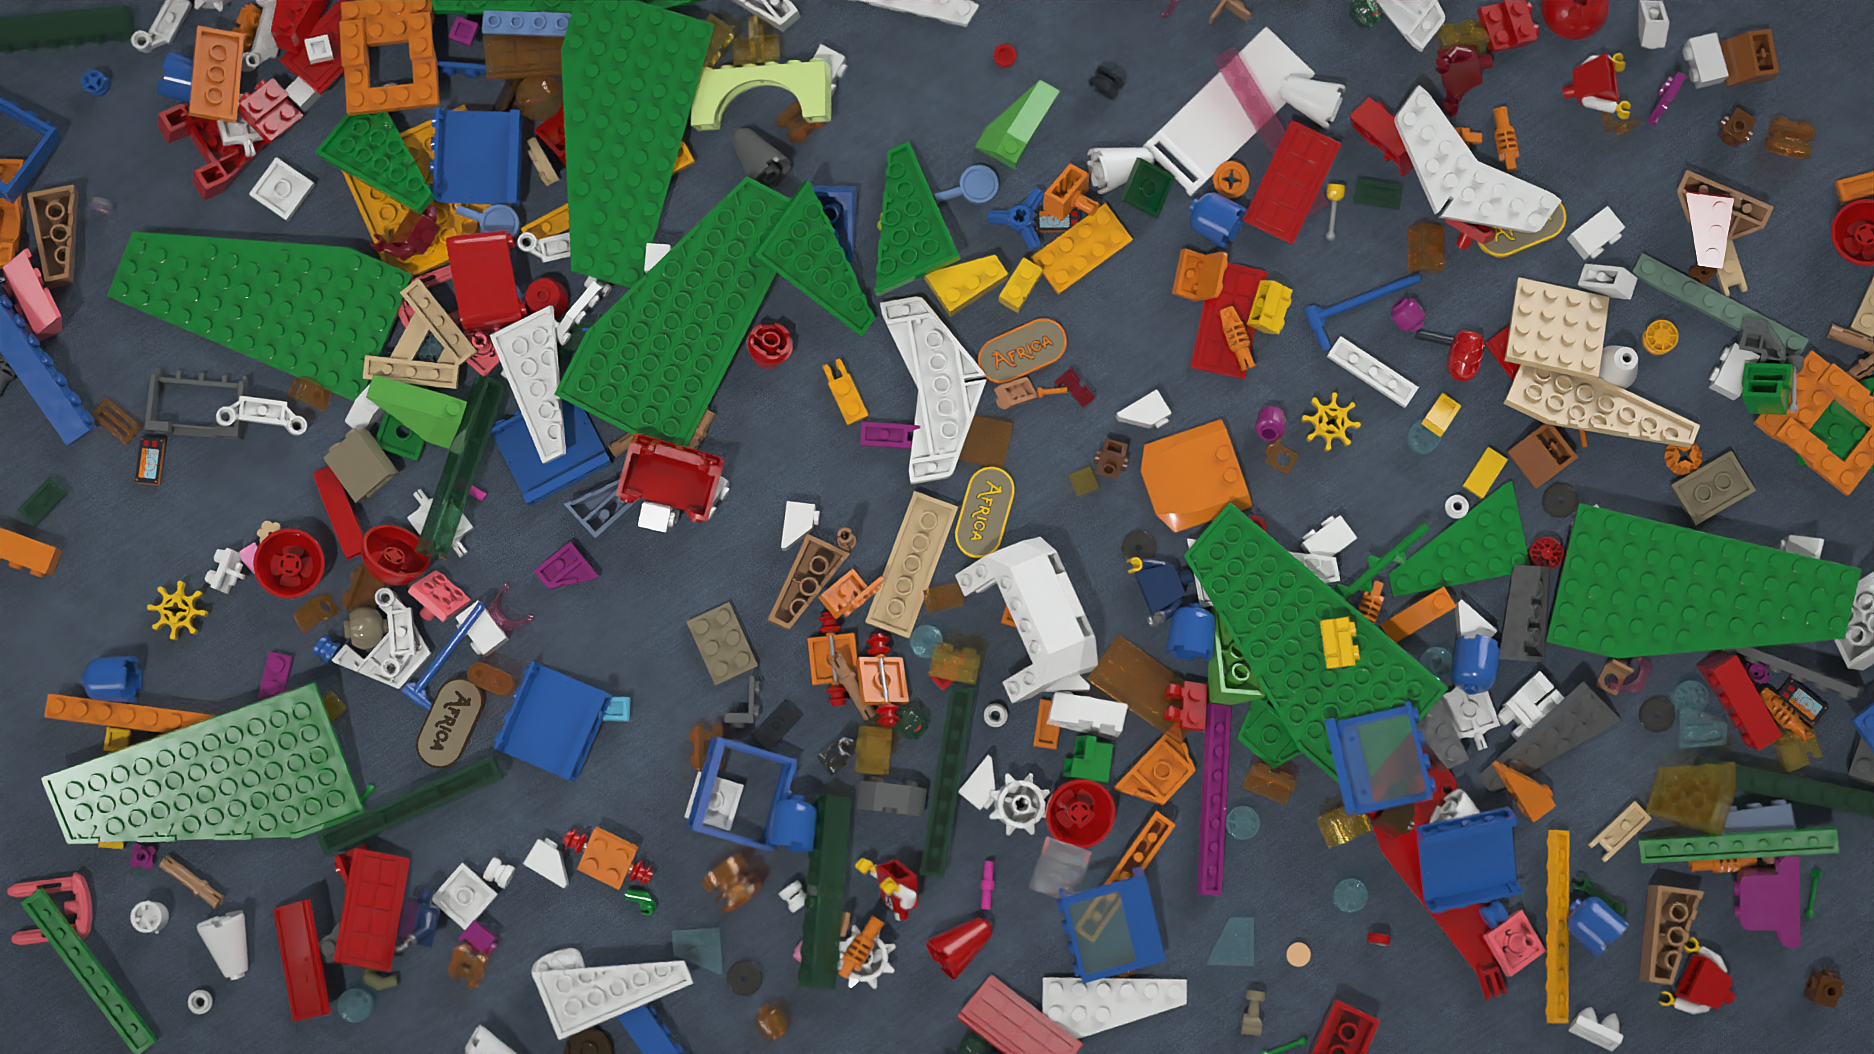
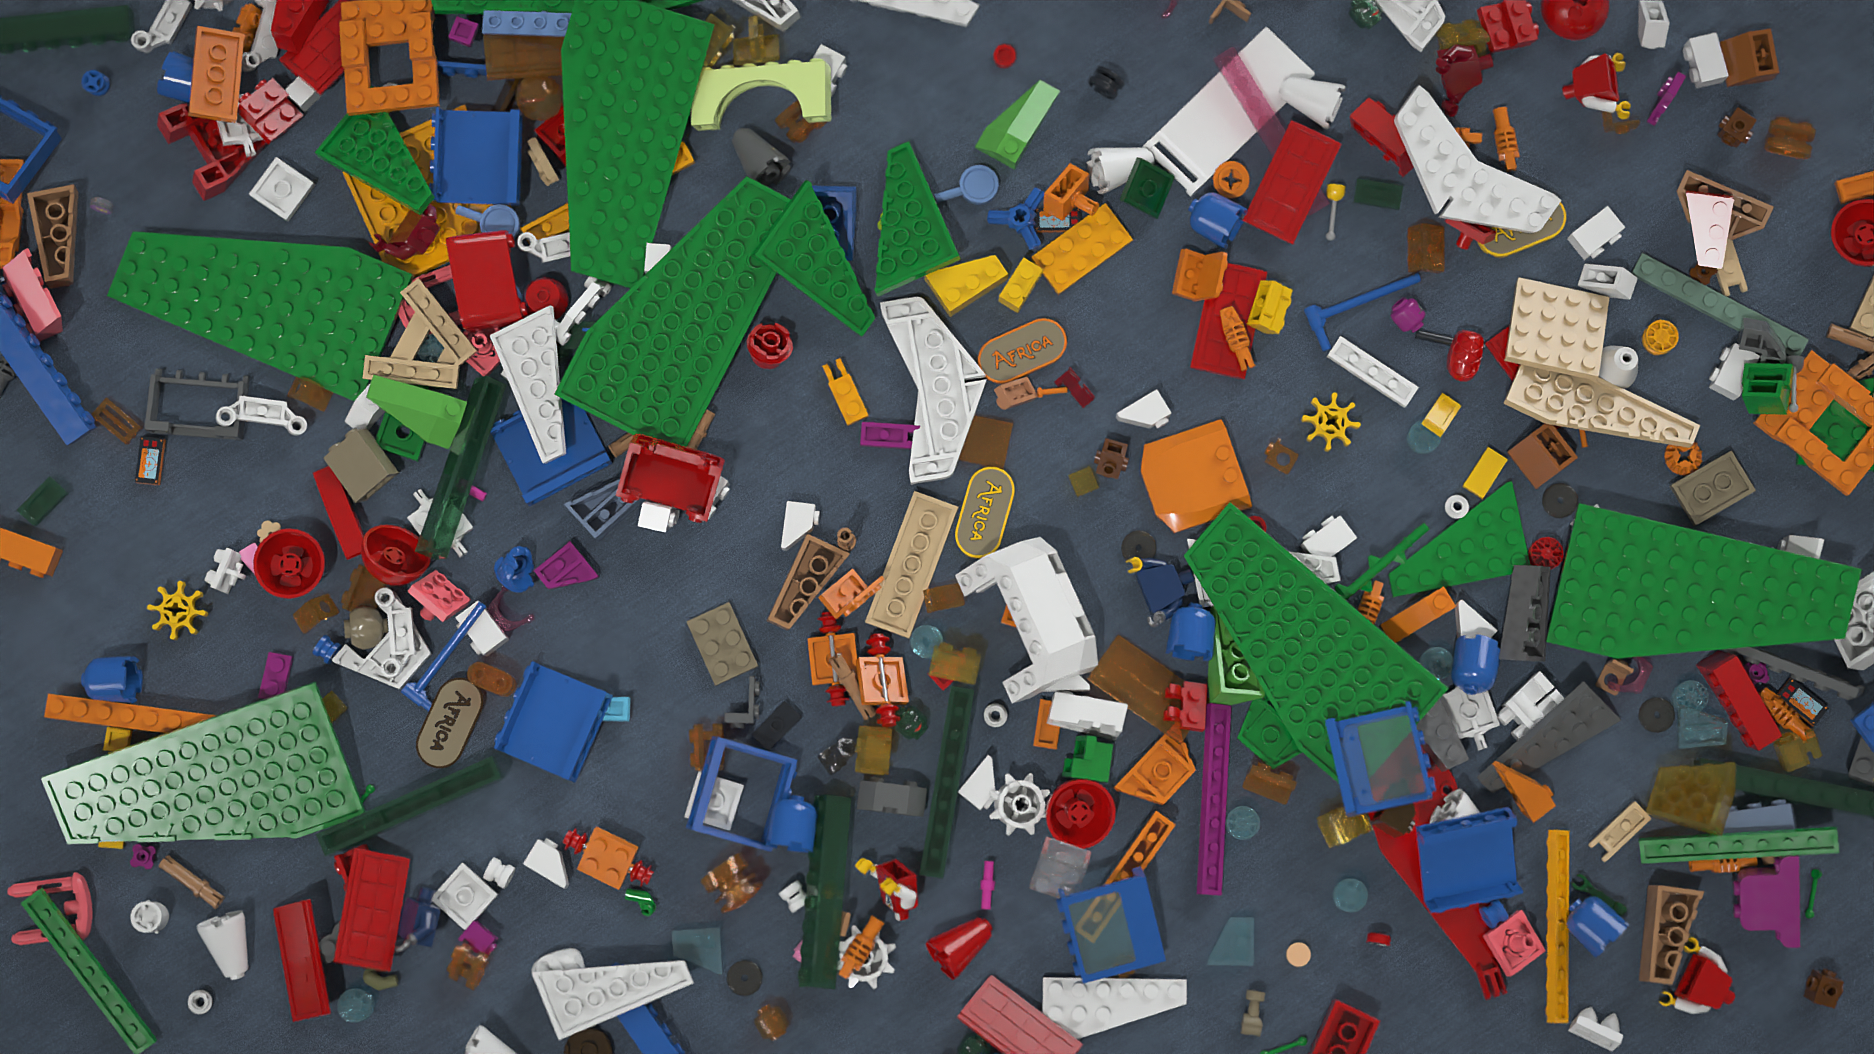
white plate [305,35,333,64] -> none
magenta head [1255,406,1287,441] -> none
yellow brick [1320,617,1360,669] -> none
none -> blue hair [494,546,534,593]

